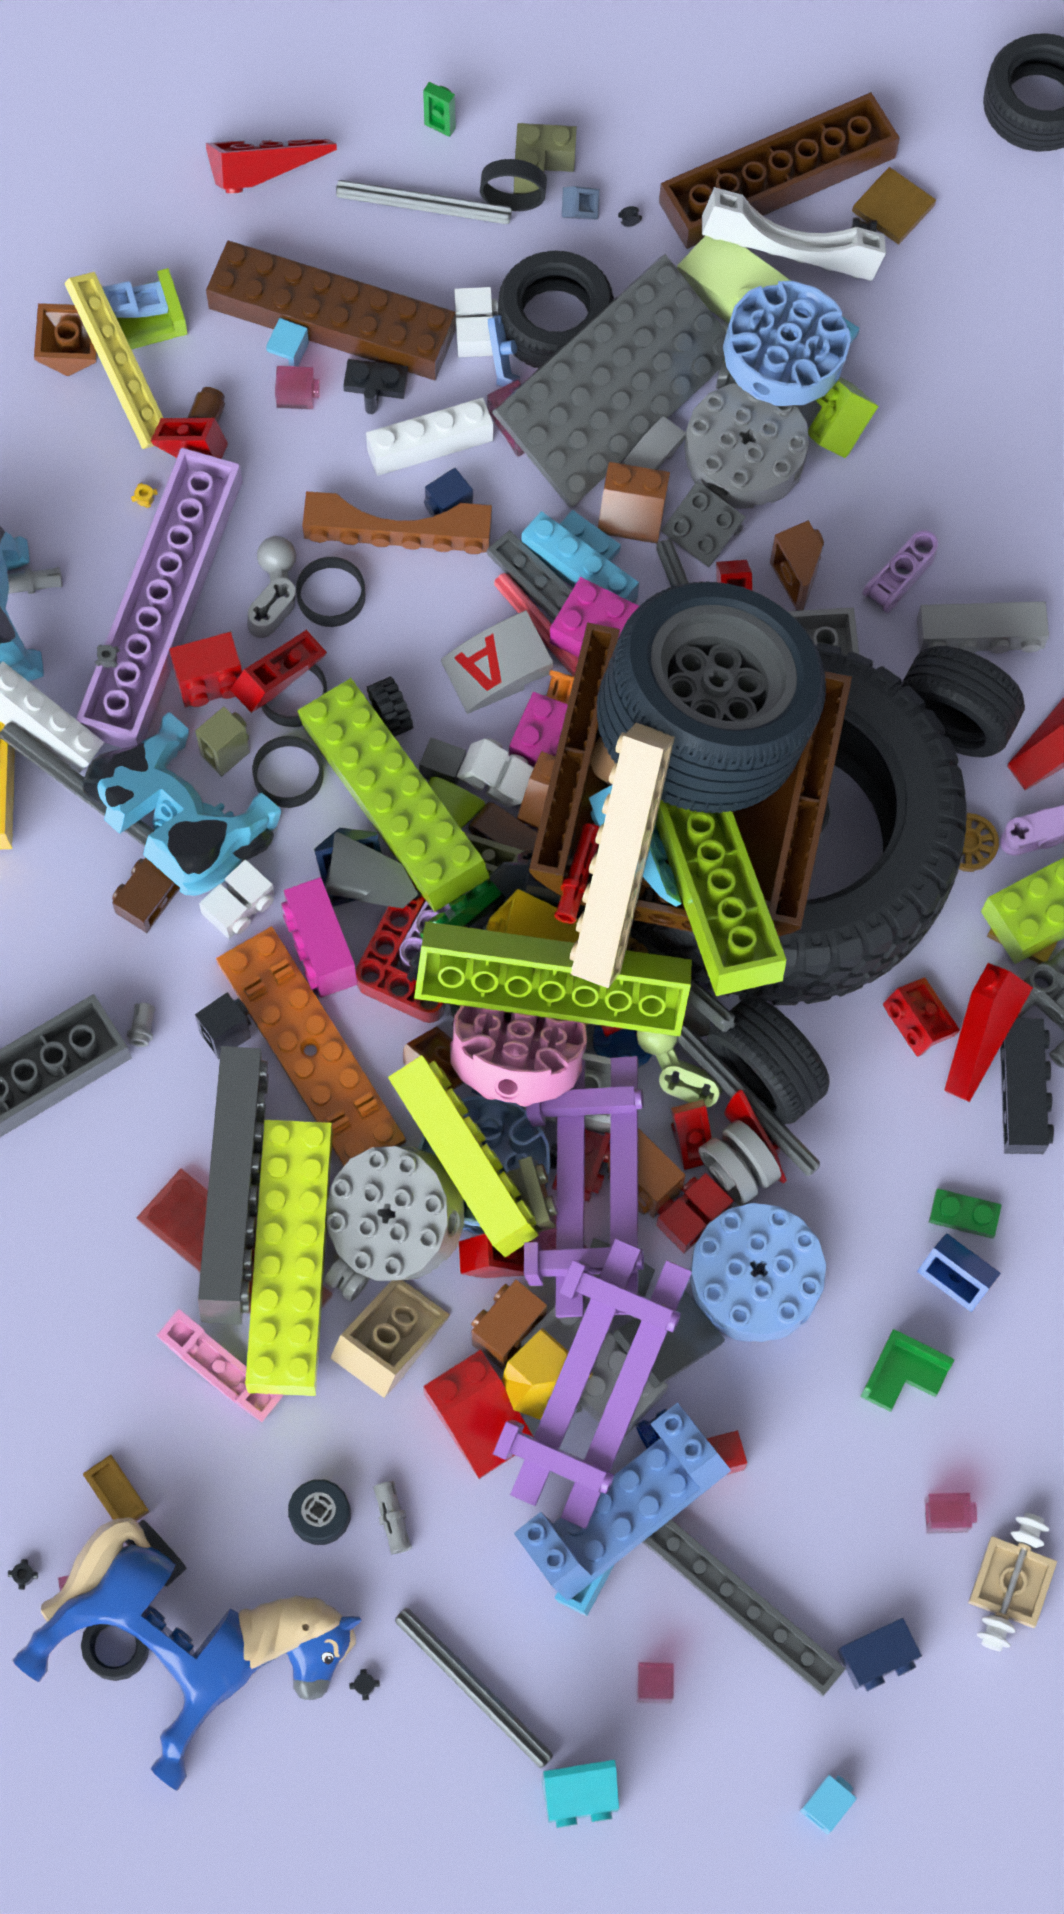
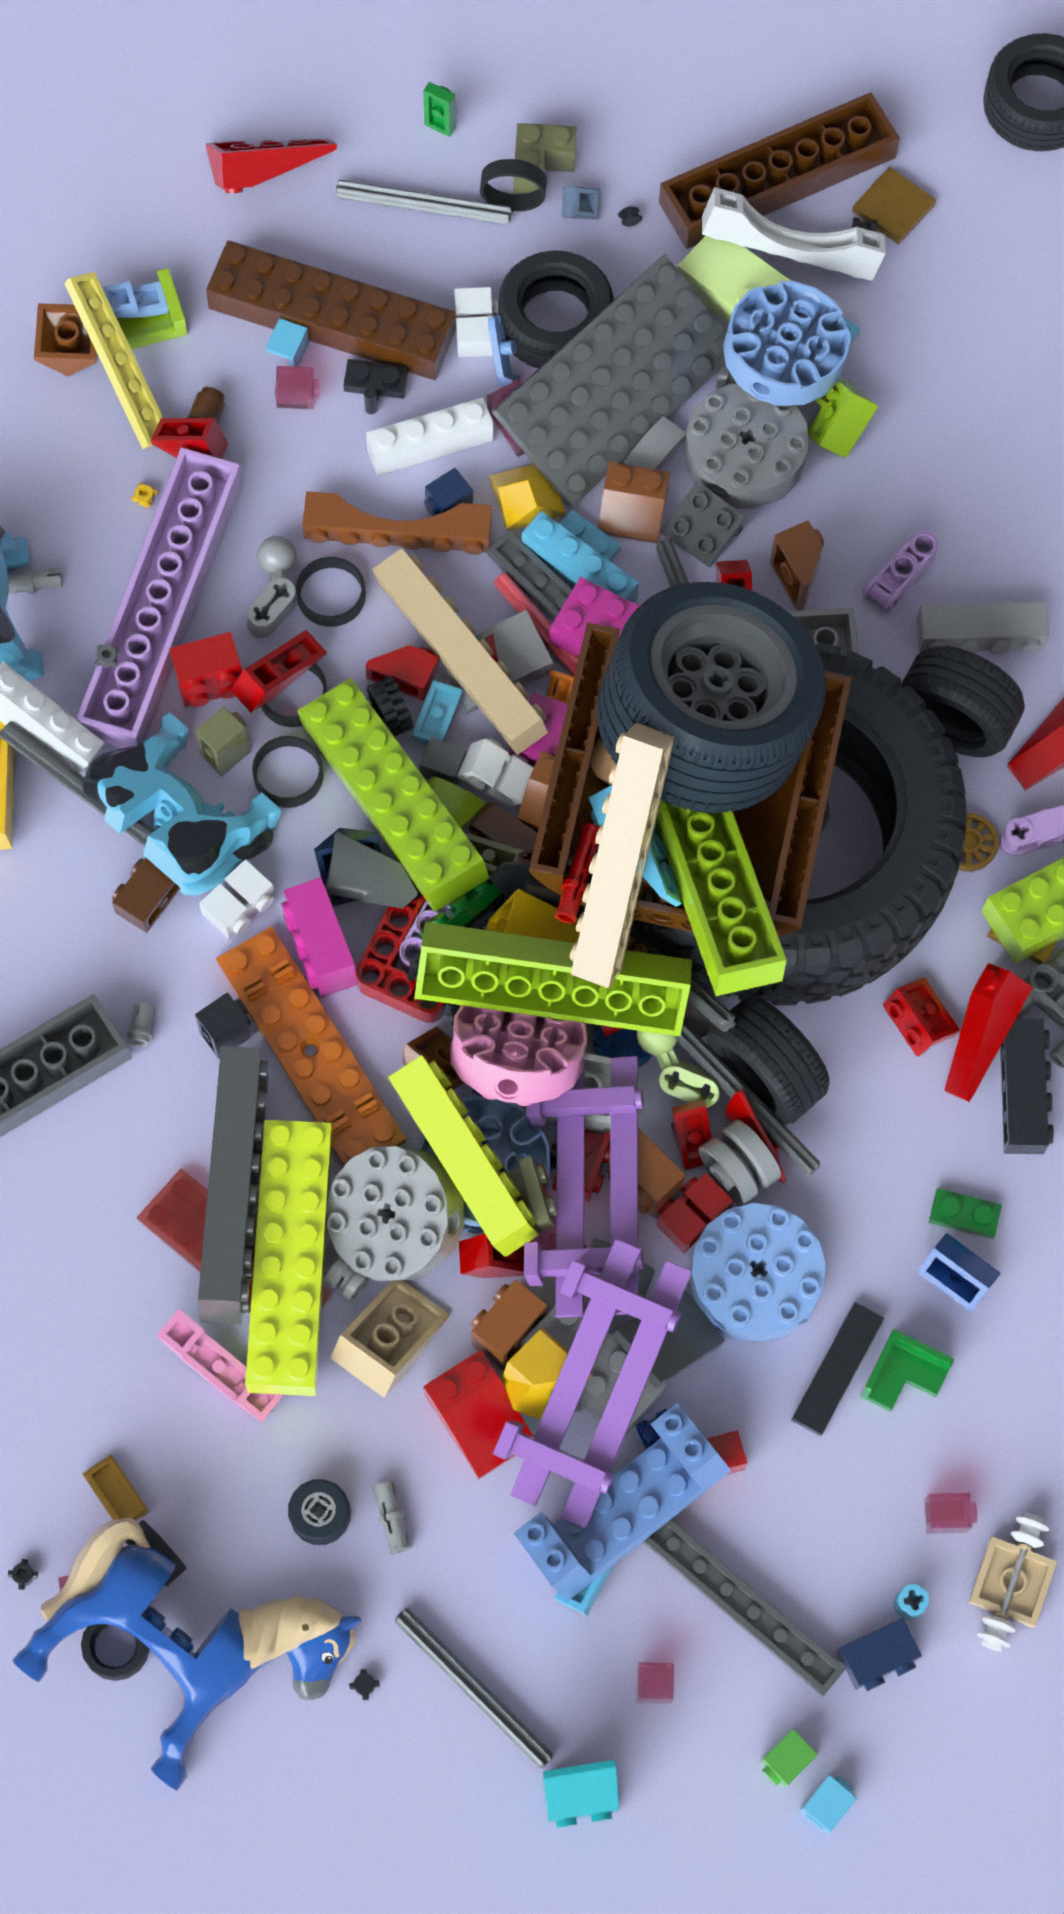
none -> red slope [365,645,439,701]
none -> tan brick [372,548,548,755]
none -> medium azure plate [412,680,463,745]
none -> yellow slope [489,464,566,531]
none -> bright green brick [760,1729,818,1787]
none -> black tile [791,1302,884,1437]
none -> medium azure bush [894,1584,929,1620]

